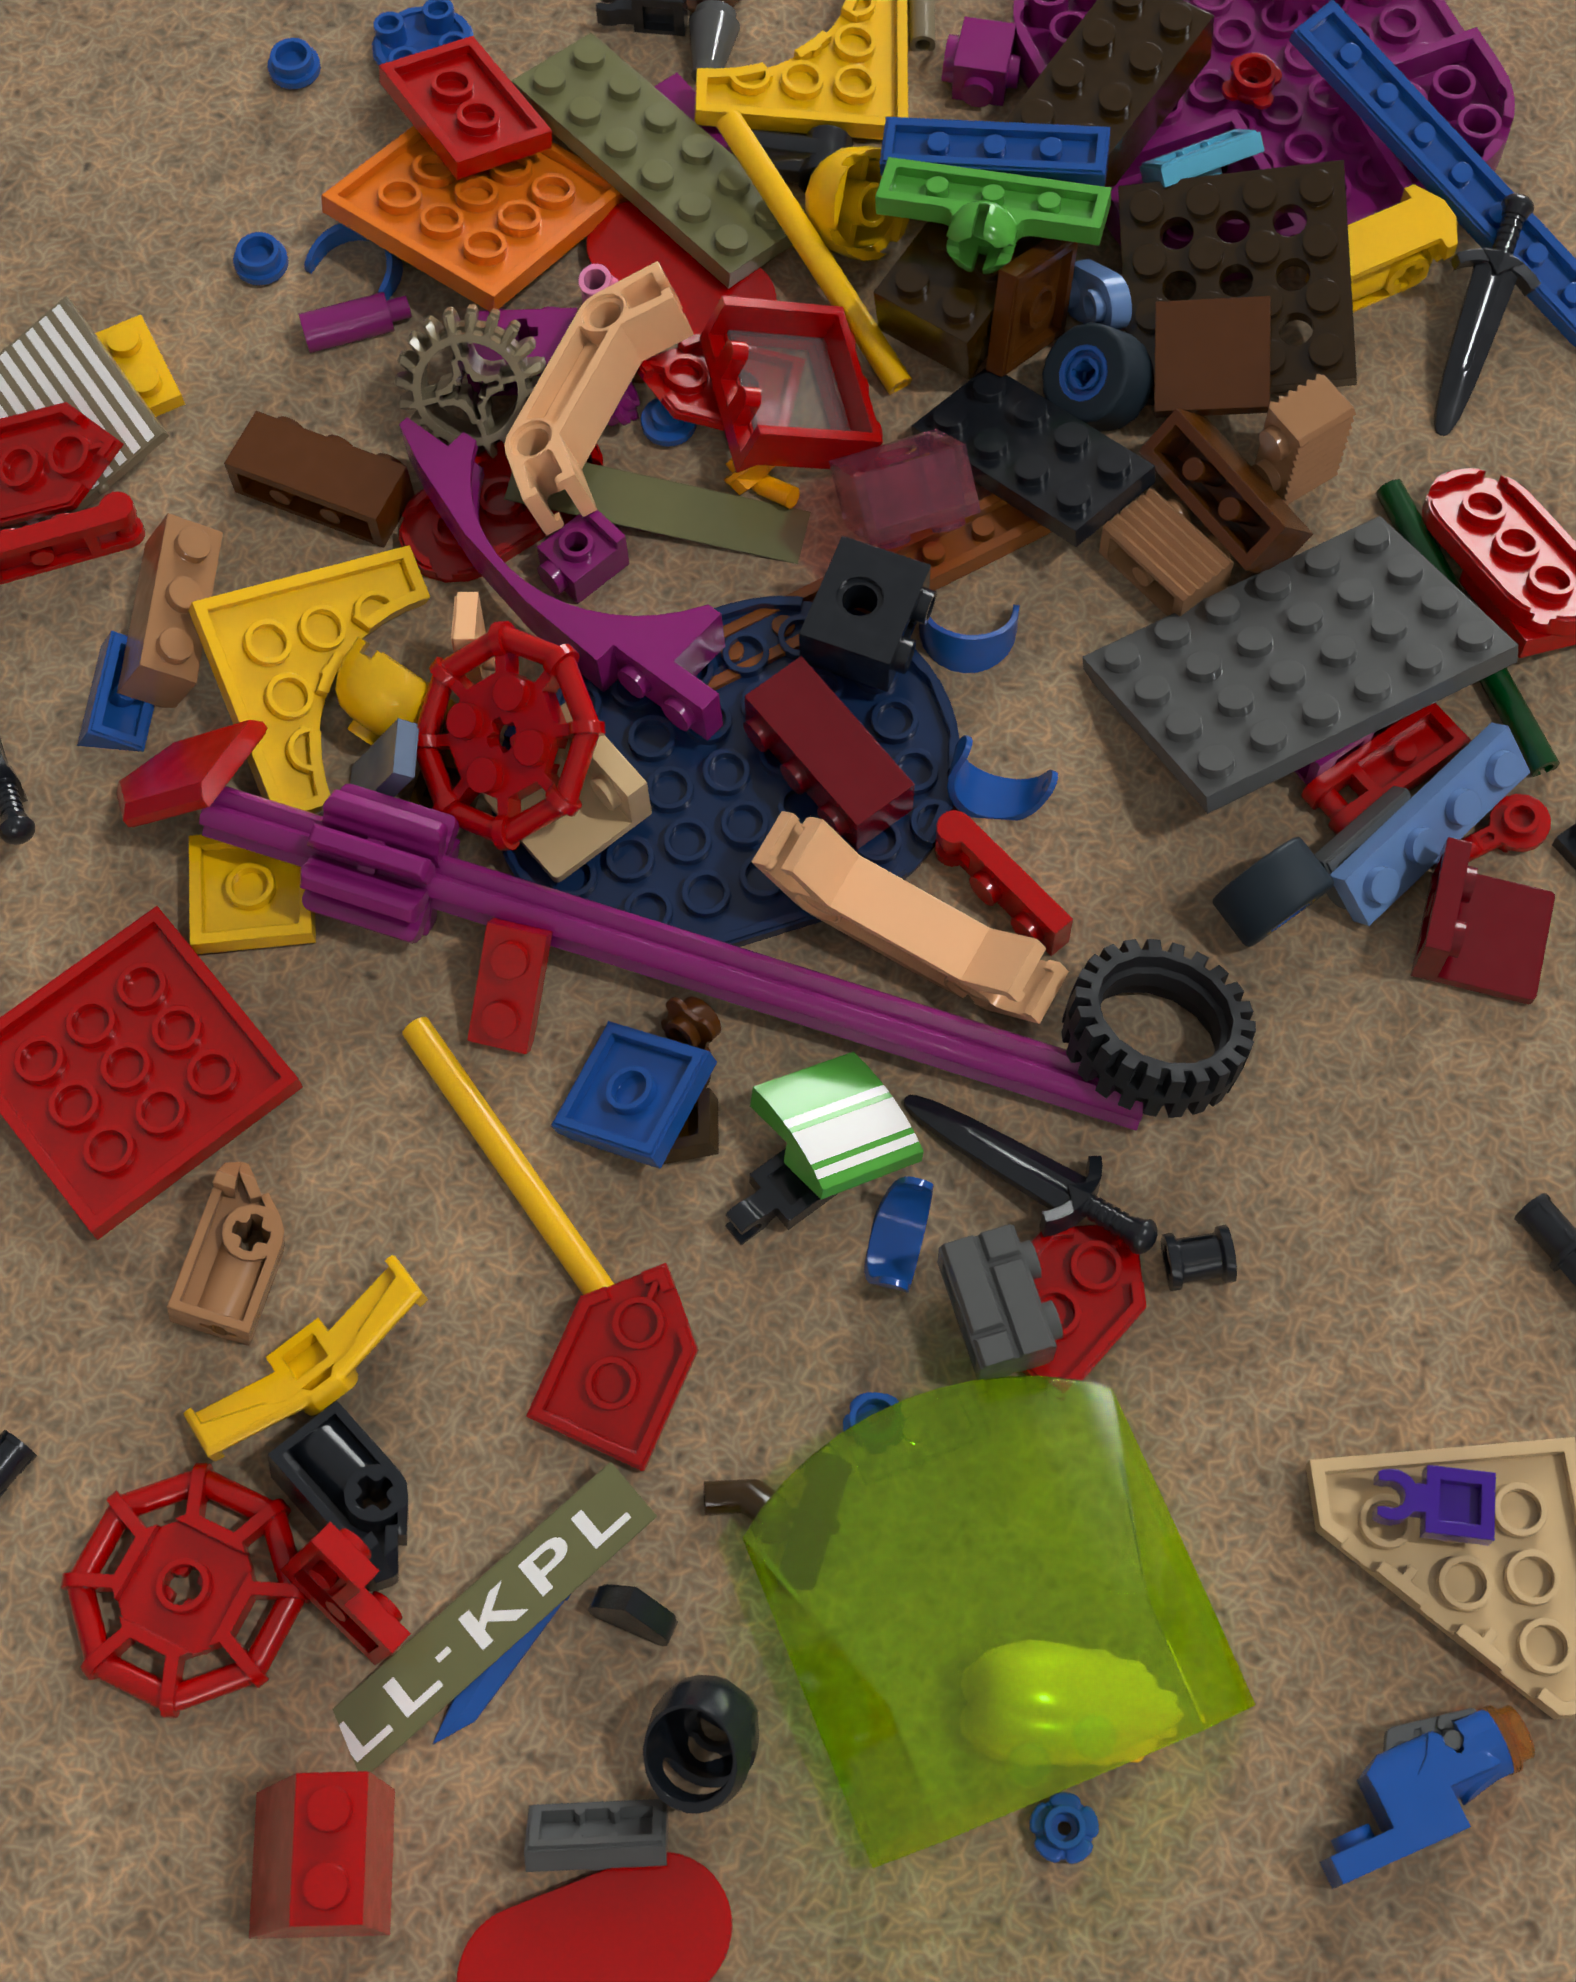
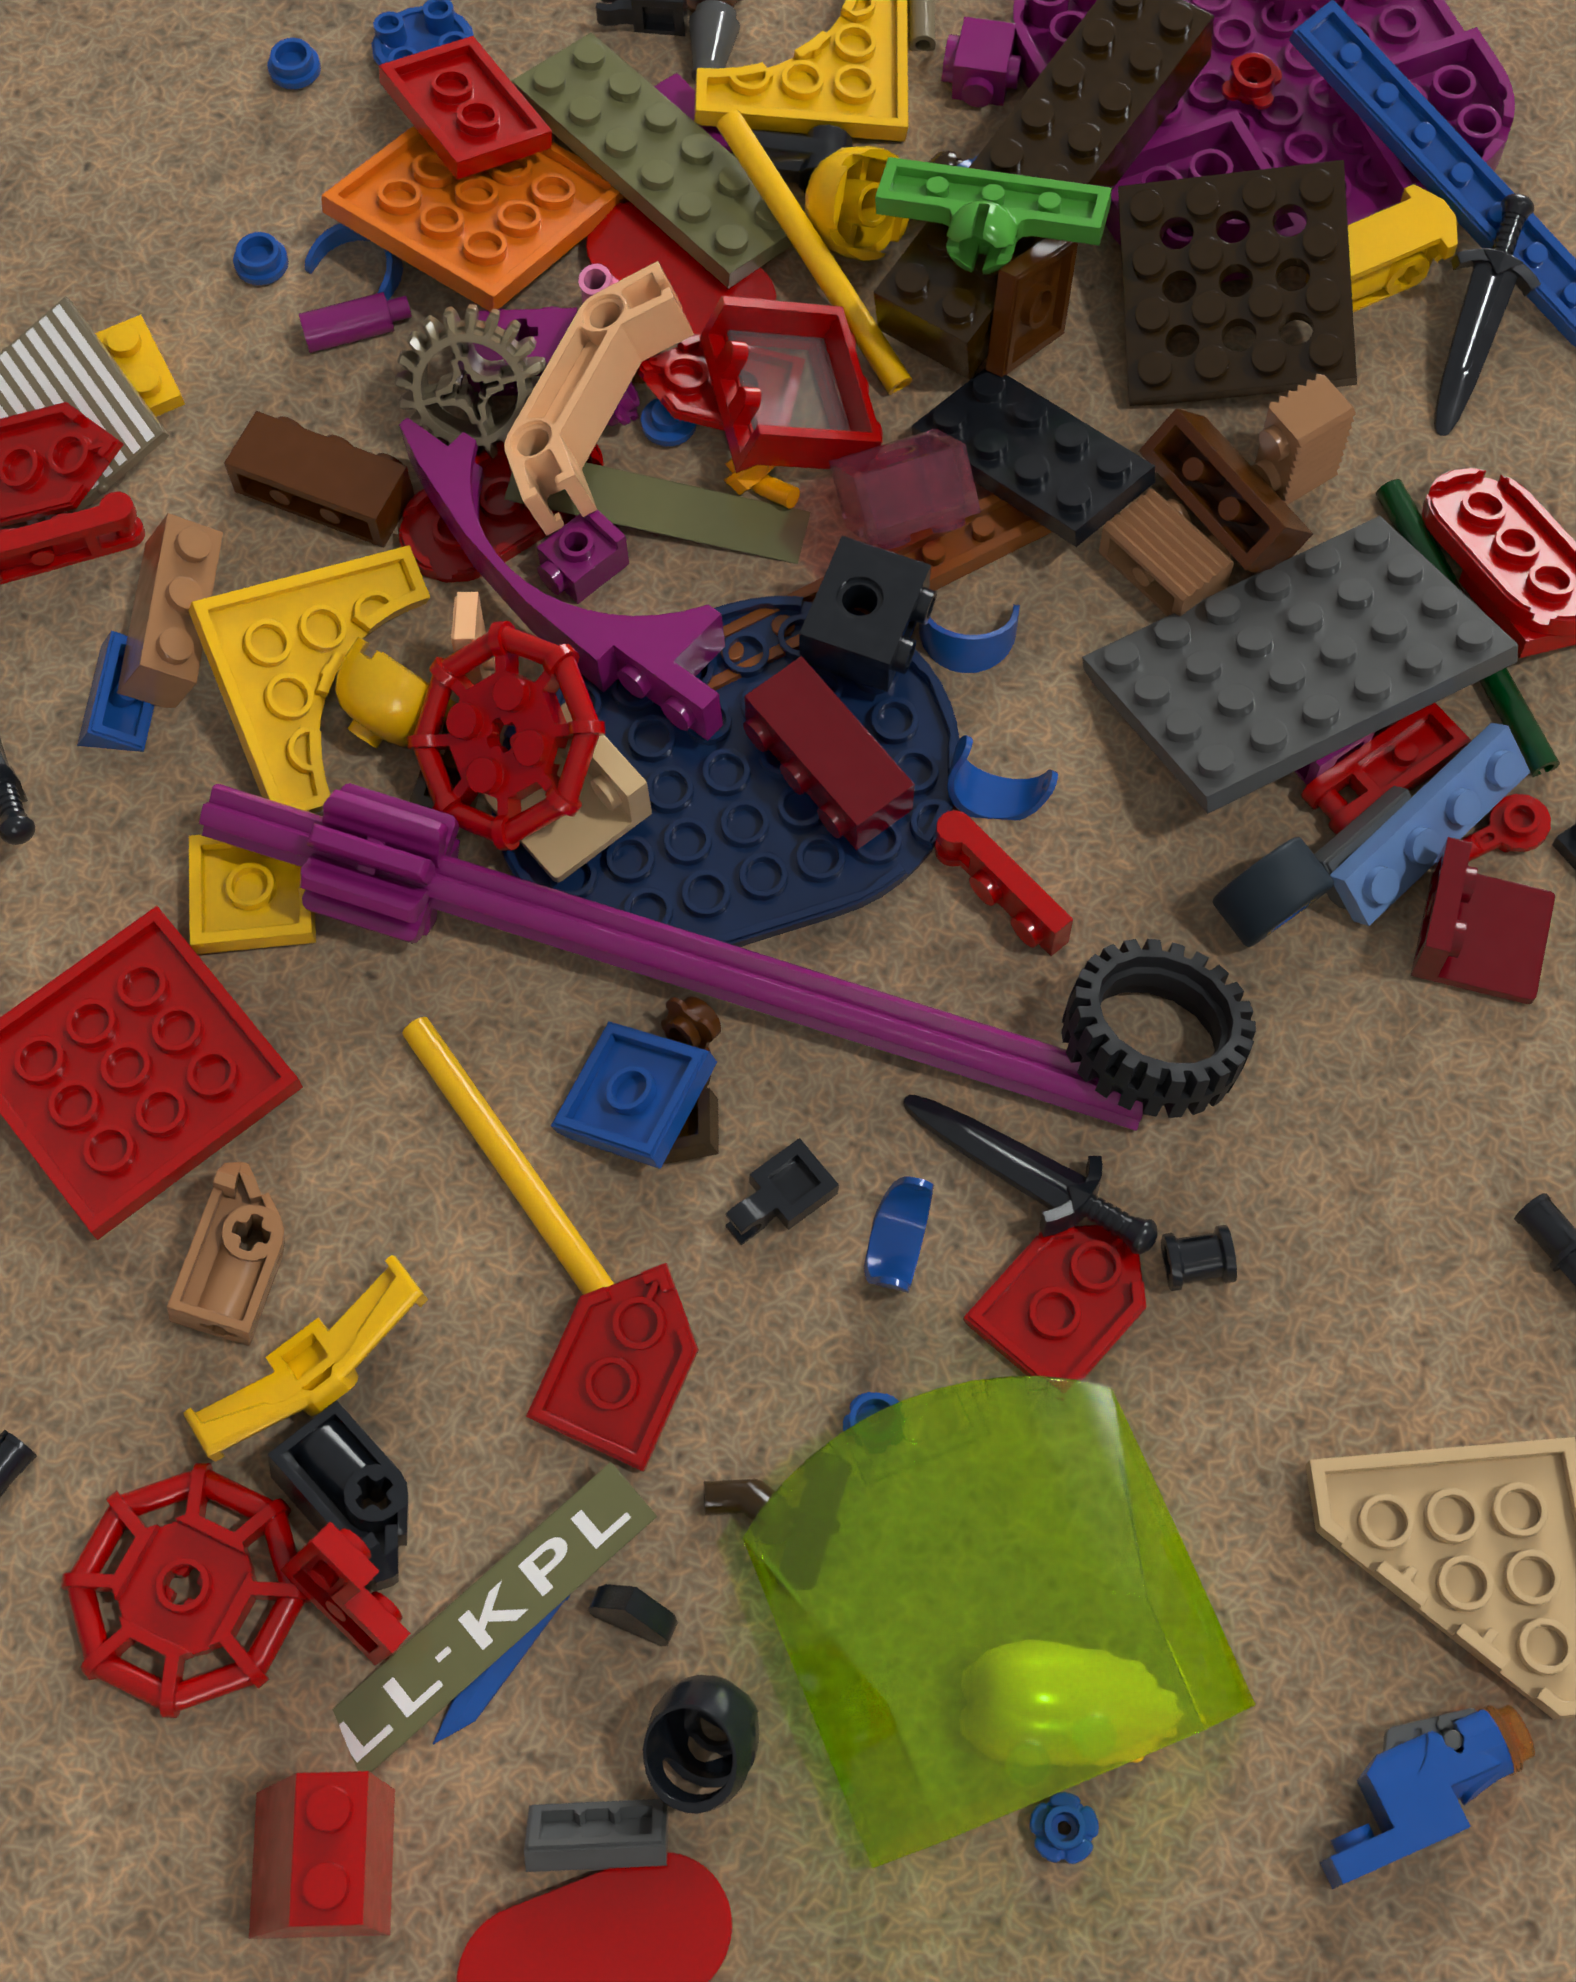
red tile [116,720,268,828] -> none
sand blue tile [350,718,419,797] -> none
red plate [467,918,553,1054] -> none
bright green slope [750,1052,924,1200] -> none
light nougat piece [752,811,1069,1024] -> none
blue tile [880,117,1110,187] -> none
dark grey brick [937,1224,1063,1383] -> none
black wheel [1042,322,1153,432] -> none
medium blue plate [1068,259,1132,330] -> none
medium azure plate [1139,129,1265,188] -> none
reddish brown tile [1154,296,1271,418] -> none
dark purple plate [1372,1465,1496,1546] -> none

